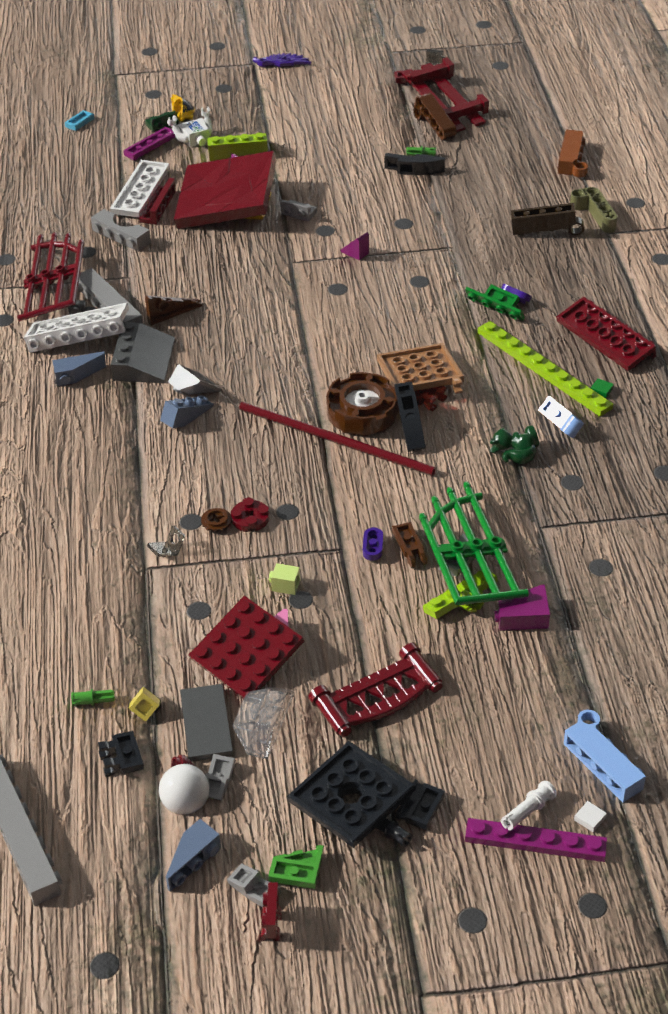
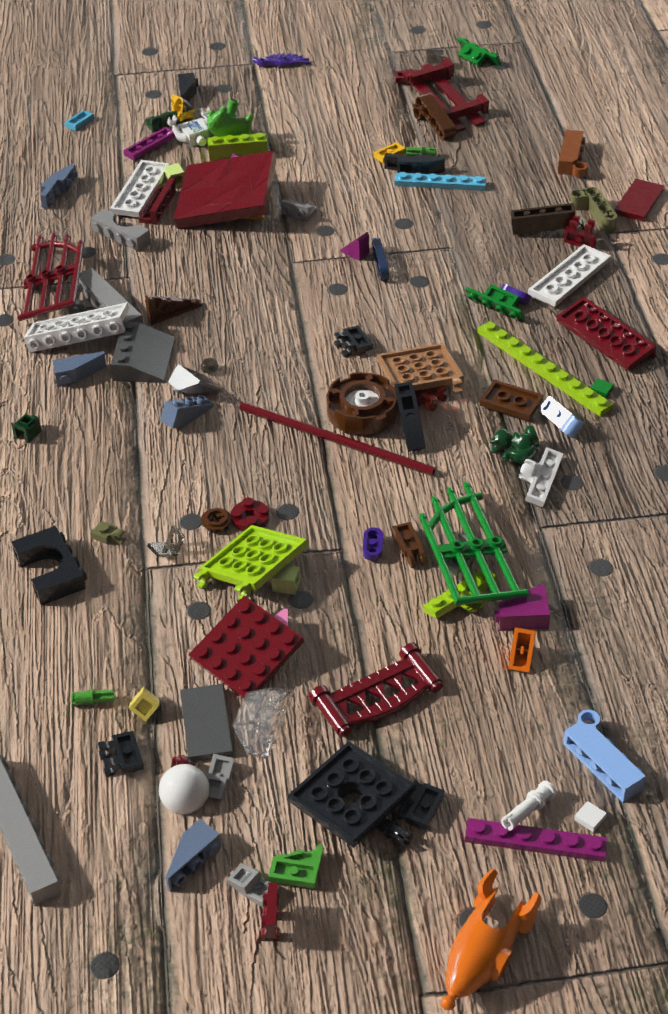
none -> dark green window [11,414,42,444]
none -> black arch [11,526,87,605]
none -> sand blue slope [40,164,78,209]
none -> olive plate [90,521,126,545]
none -> yellowish green brick [164,163,185,187]
none -> black slope [178,73,199,101]
none -> lime plate [193,525,309,600]
none -> clear smoke plate [201,358,218,374]
none -> bright green piece [207,99,254,137]
none -> black plate [334,325,373,357]
none -> dark blue beam [372,238,389,280]
none -> yellow plate [374,142,406,163]
none -> medium azure plate [394,172,486,191]
none -> orange piece [441,869,542,1011]
none -> green bracket [457,37,501,67]
none -> reddish brown plate [480,380,544,421]
none -> orange slope [508,627,536,673]
none -> white plate [519,447,563,507]
none -> white plate [528,244,611,307]
none -> dark red plate [564,215,597,249]
none -> dark red tile [614,178,665,221]

